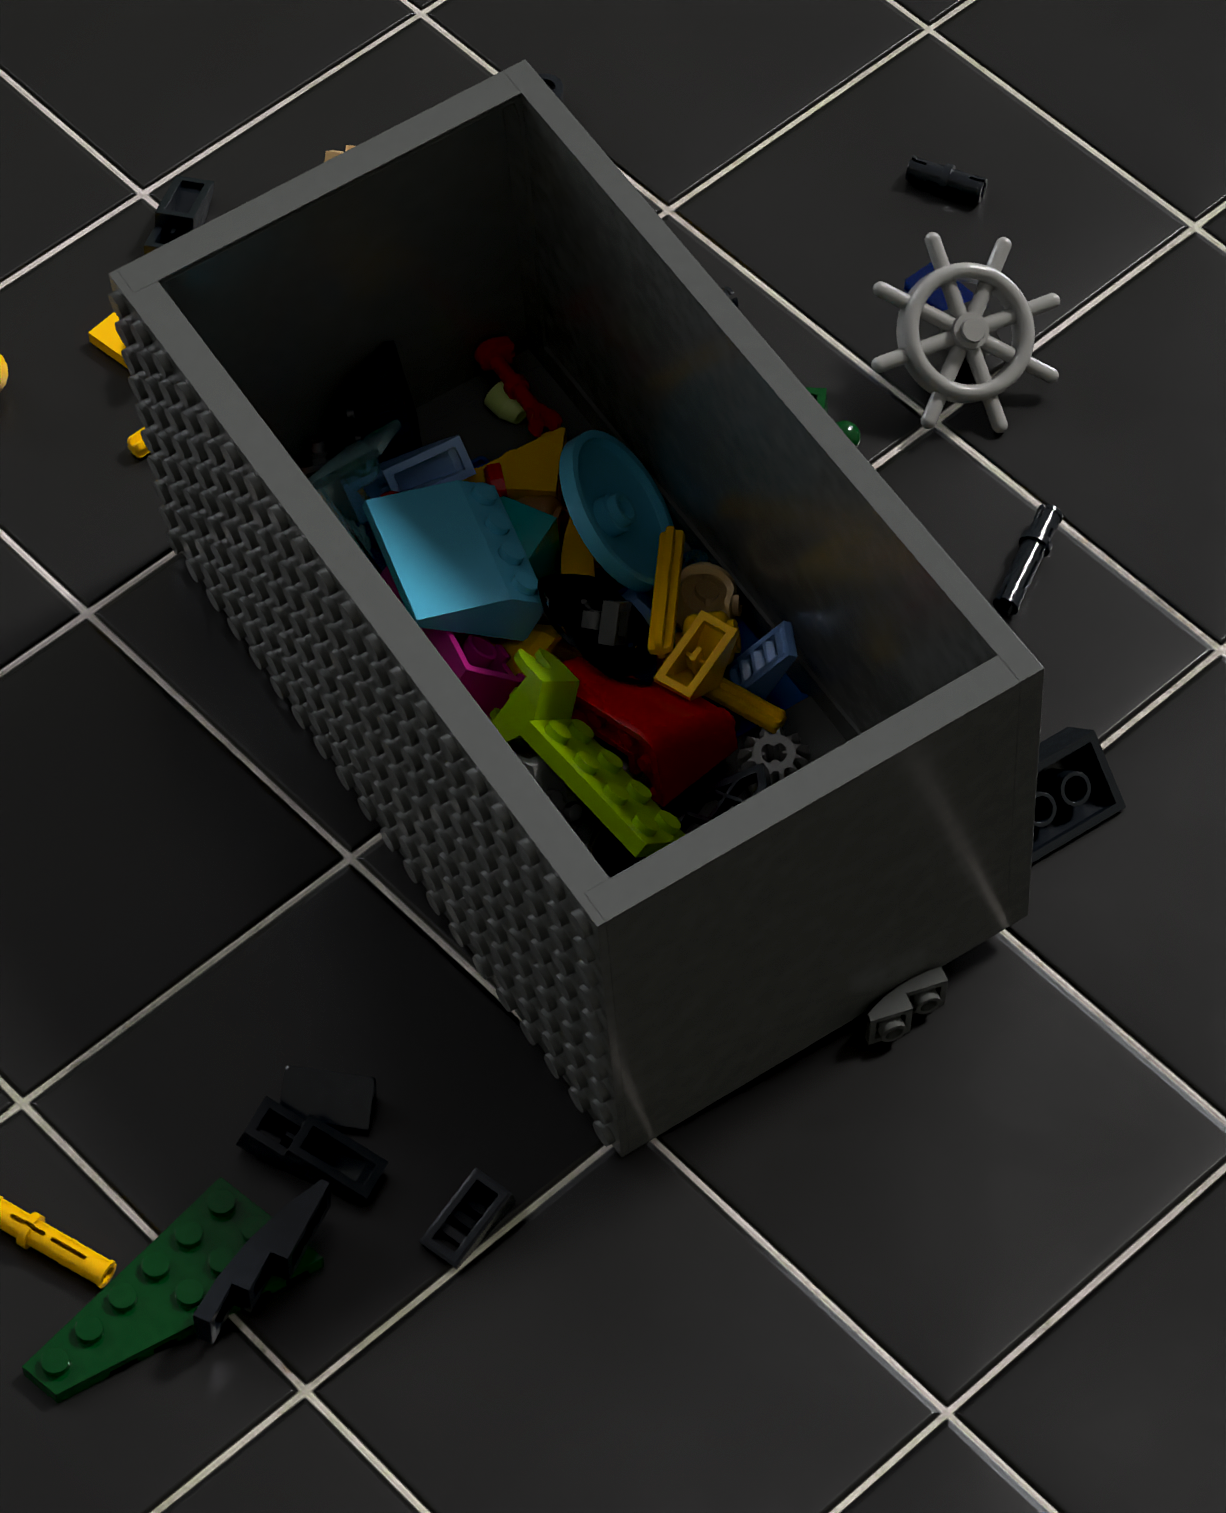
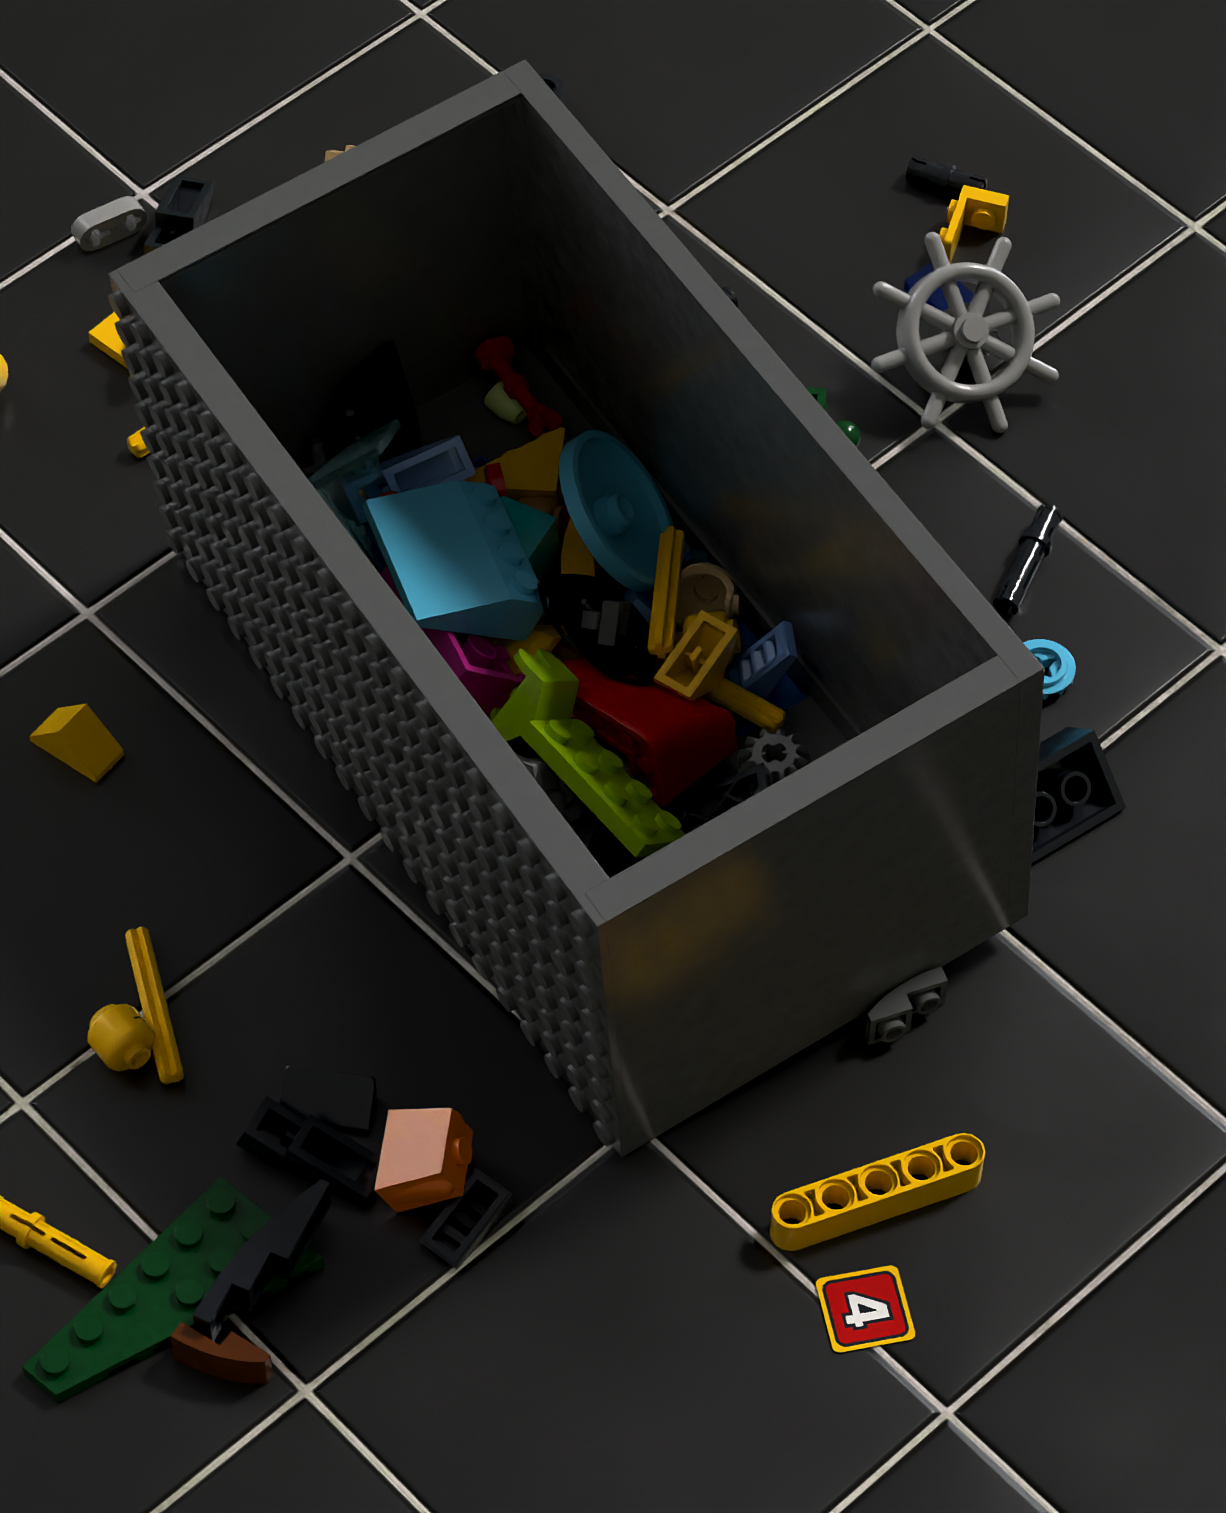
none -> yellow slope [30,703,125,783]
none -> light grey beam [71,196,147,251]
none -> yellow head [87,1004,155,1071]
none -> yellow axle [125,926,184,1084]
none -> reddish brown slope [170,1322,273,1384]
none -> orange torso [374,1108,473,1213]
none -> yellow beam [770,1133,985,1251]
none -> sticker [816,1265,915,1353]
none -> yellow bracket [939,185,1010,264]
none -> medium azure gear [1023,639,1076,700]

